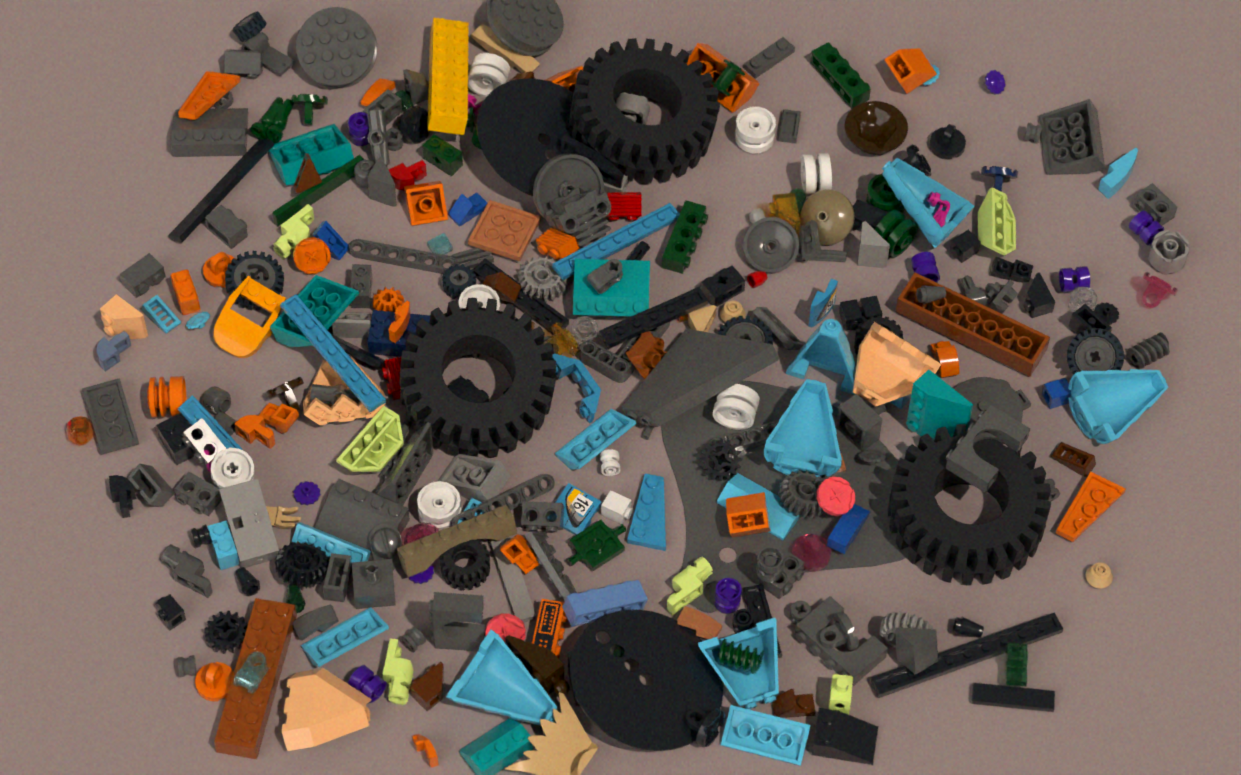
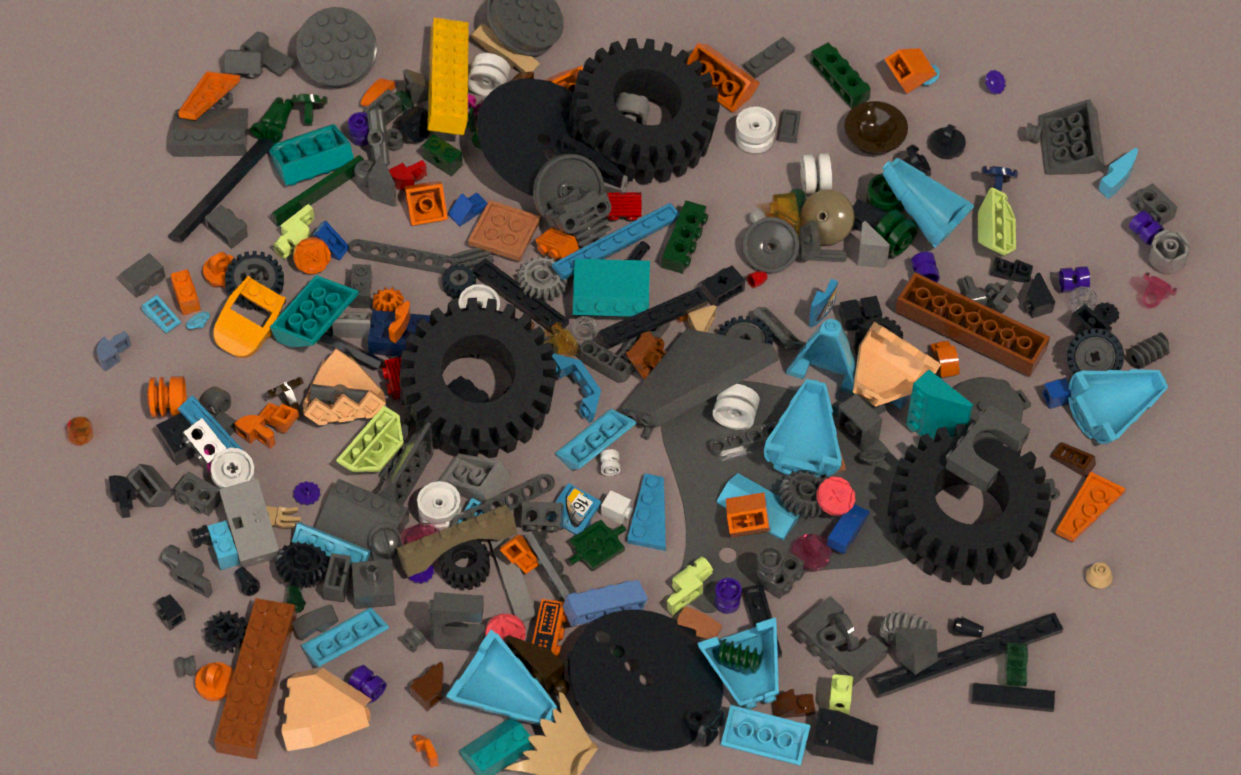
dark grey plate [82,378,139,455] -> none
light nougat slope [100,294,148,339] -> none
black wheel [233,11,267,42] -> none
clear light blue piece [233,652,268,694] -> none
dark azure tile [280,294,386,412] -> none
reddish brown slope [293,153,322,193] -> none
yellowish green plate [383,638,414,705] -> none
clear light blue tile [427,233,453,255] -> none
reddish brown slope [482,272,521,303] -> none
dark grey piece [587,259,623,294] -> none
black gear [700,438,743,481] -> none
dark green hose [712,59,745,96] -> none
tan cone [720,301,746,322] -> none
black wheel [732,609,753,634] -> none
dark grey wheel [790,601,811,625] -> none
dark grey cone [916,285,946,304] -> none
dark pink piece [927,192,950,228] -> none
black brick [950,230,981,263] -> none

